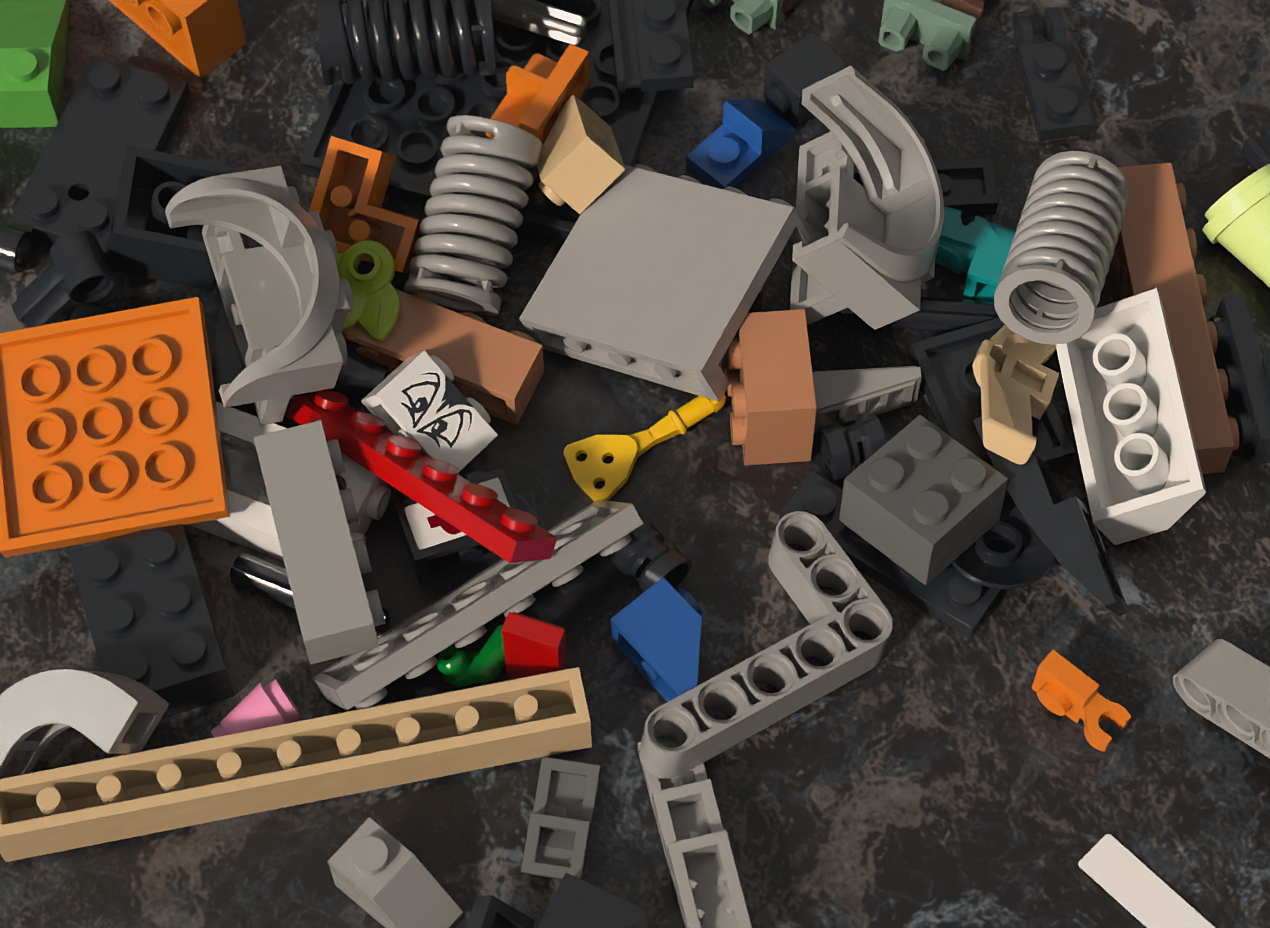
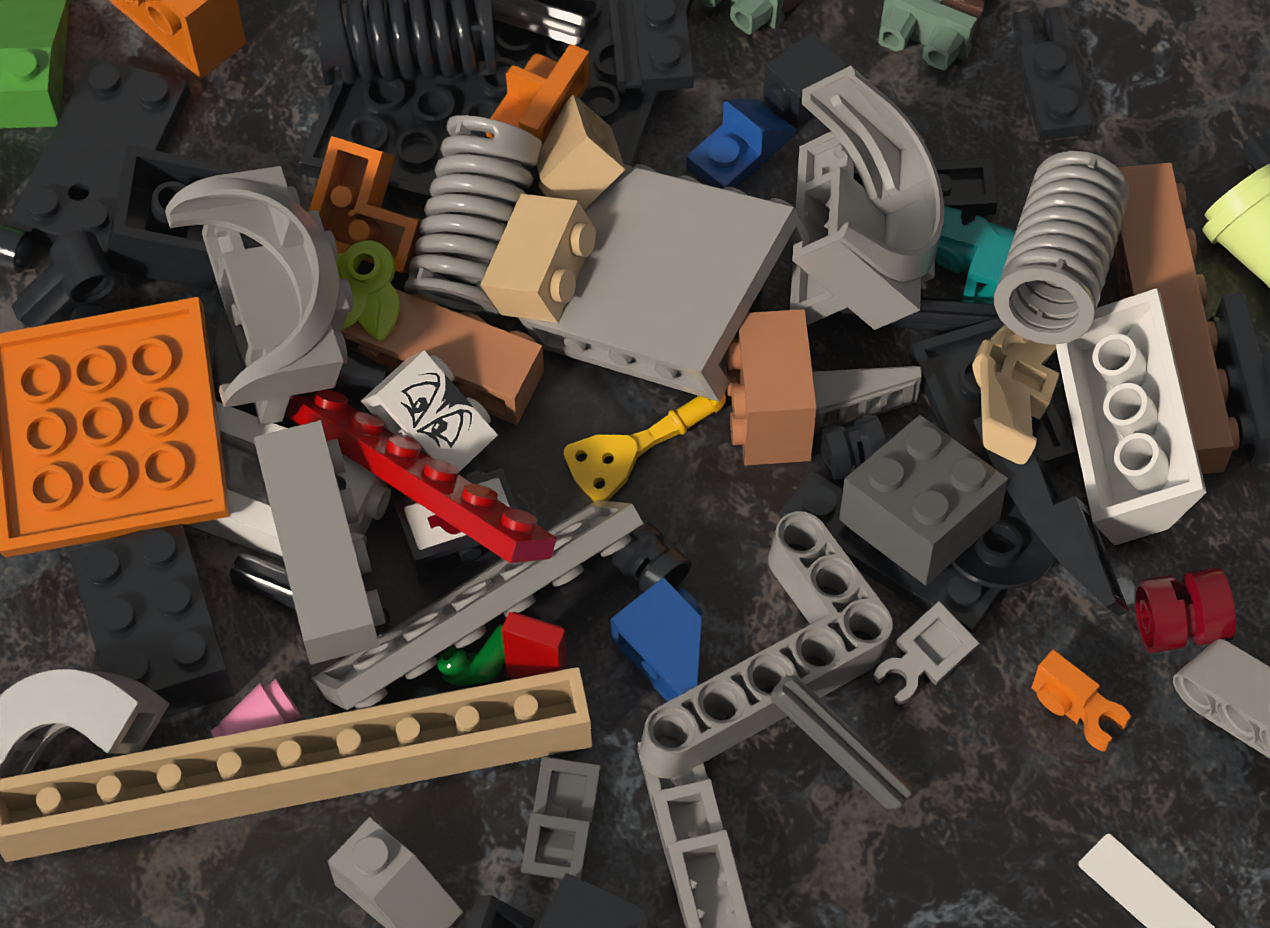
none -> tan brick [480,194,597,323]
none -> dark grey axle [770,675,913,809]
none -> light grey plate [874,601,979,705]
none -> dark red wheel [1134,567,1236,654]

